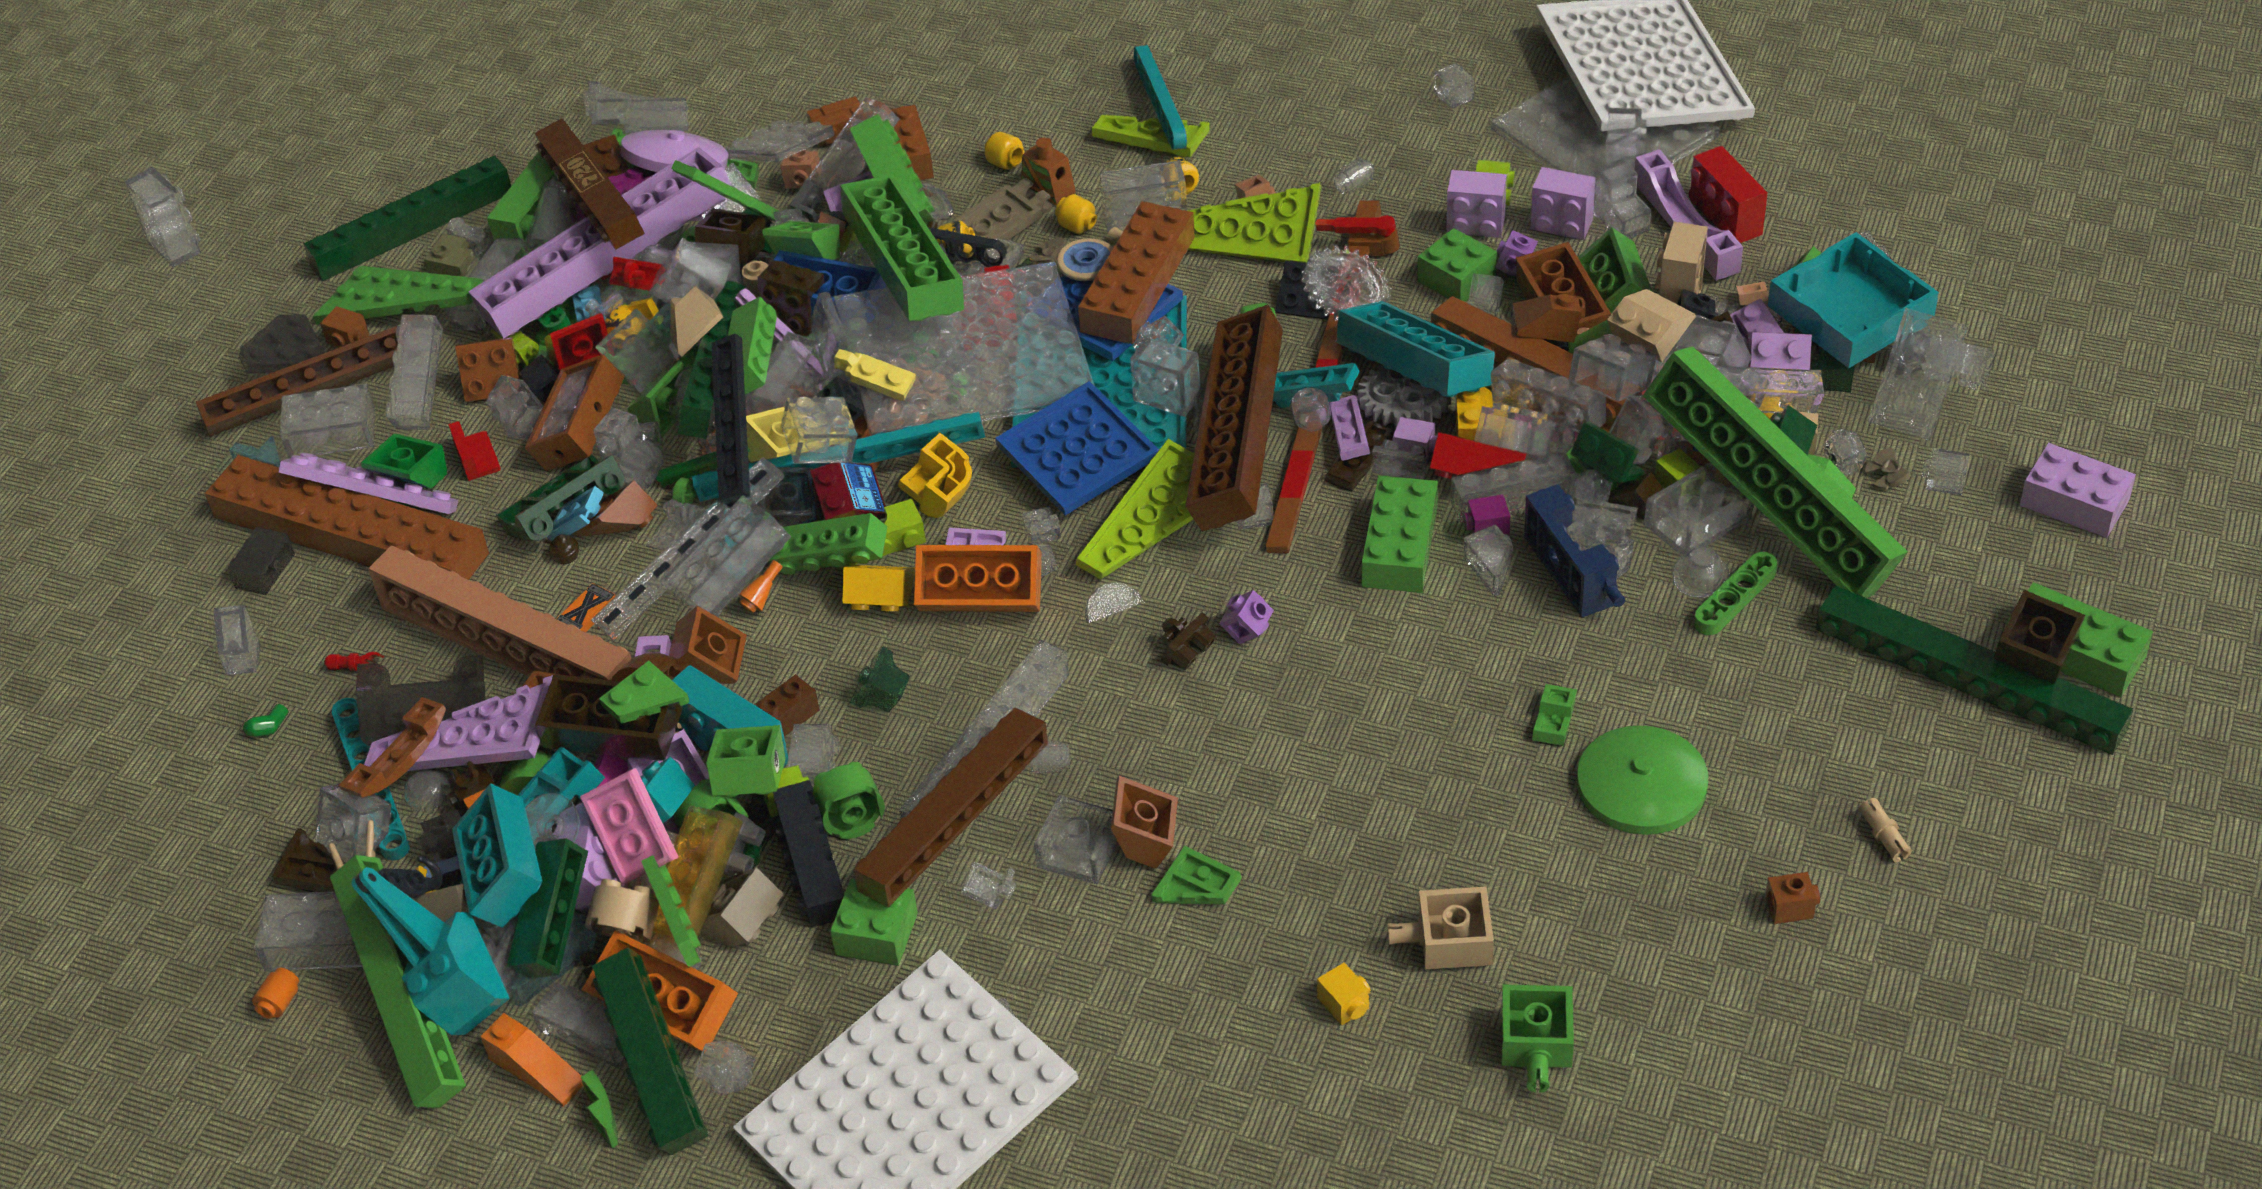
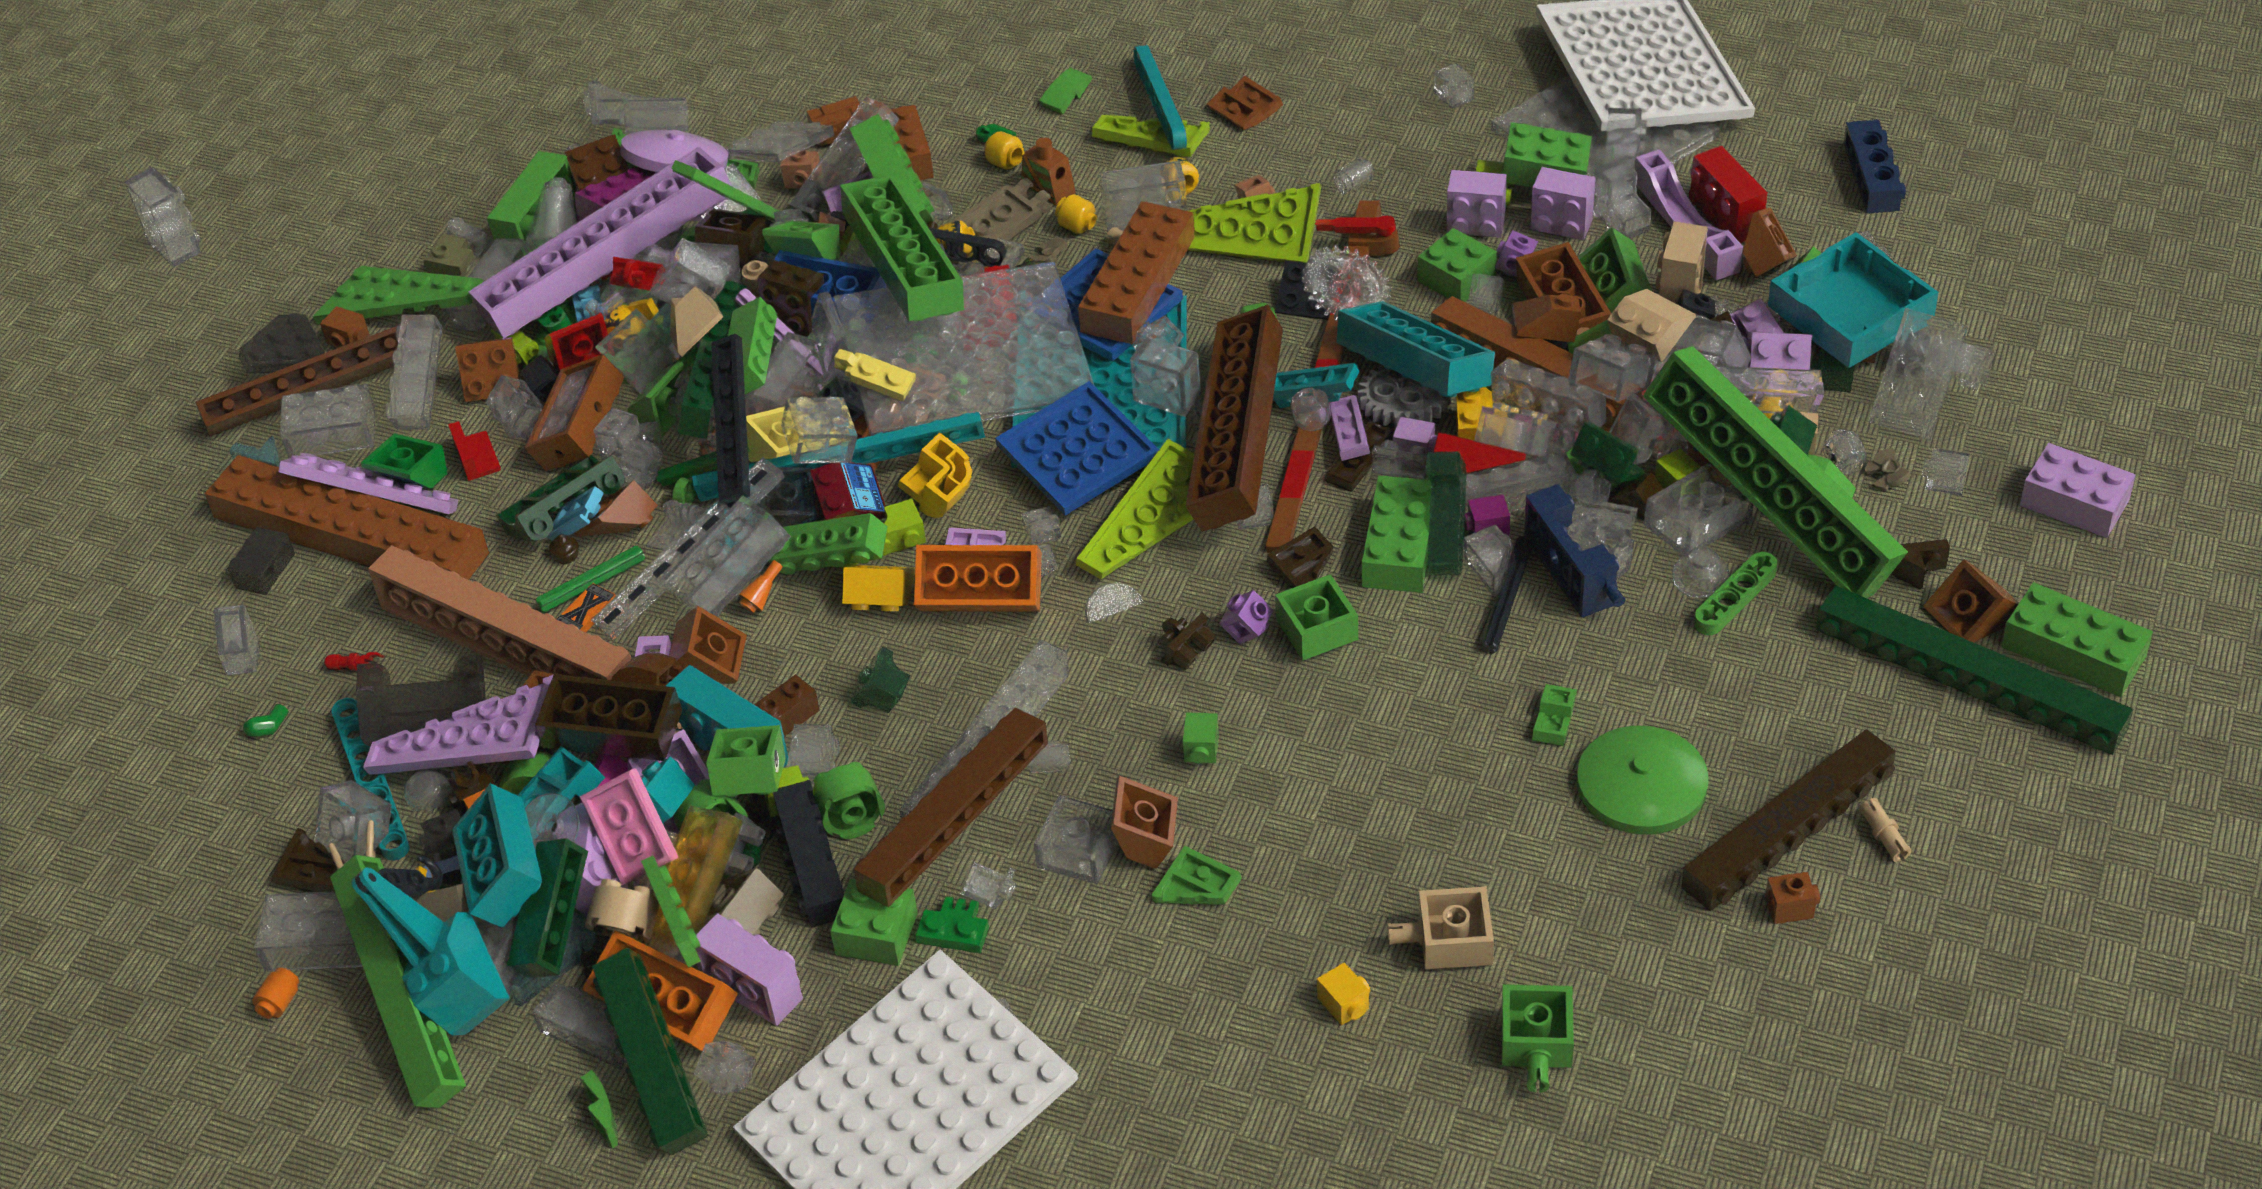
dark green brick [303,155,511,282] -> none
dark orange slope [338,697,446,798] -> none
orange slope [480,1013,583,1107] -> none
reddish brown brick [534,118,645,250] -> none
bright green wing [599,661,690,724] -> none
medium blue wheel [1057,238,1113,281] -> none
light nougat plate [1737,282,1768,306] -> none
dark brown brick [1994,590,2085,684] -> none
none -> green axle [536,546,645,613]
none -> lavender brick [696,913,803,1027]
none -> green hinge [915,896,989,954]
none -> green arm [976,124,1016,143]
none -> bright green slope [1039,68,1093,114]
none -> bright green brick [1183,712,1219,764]
none -> dark orange slope [1207,76,1283,130]
none -> dark brown wing [1266,526,1334,588]
none -> bright green brick [1275,574,1358,661]
none -> clear green beam [1426,451,1467,575]
none -> black axle [1481,536,1533,654]
none -> bright green brick [1501,122,1592,188]
none -> dark brown brick [1681,729,1896,911]
none -> dark orange slope [1743,207,1797,277]
none -> dark blue brick [1844,120,1906,214]
none -> dark brown slope [1890,539,1950,589]
none -> dark orange slope [1923,559,2019,642]

